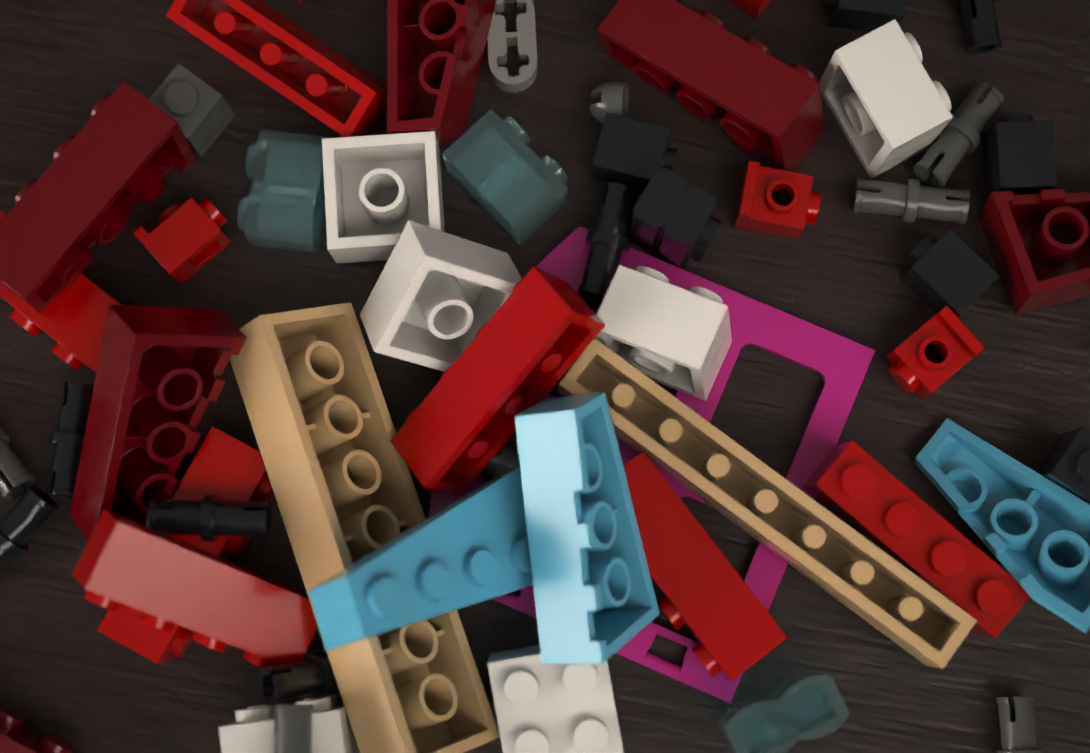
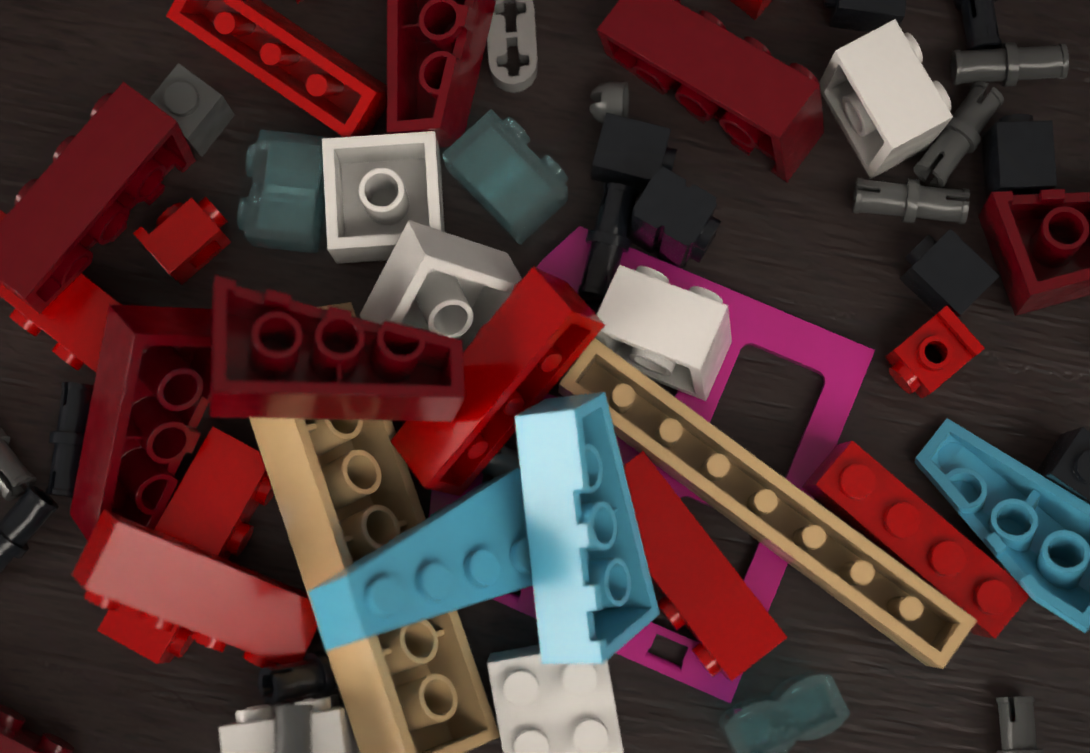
black pin [147,495,272,541] -> none
red brick [733,161,821,239] -> none
none -> dark red wedge [210,275,465,421]
none -> dark grey pin [950,42,1069,87]

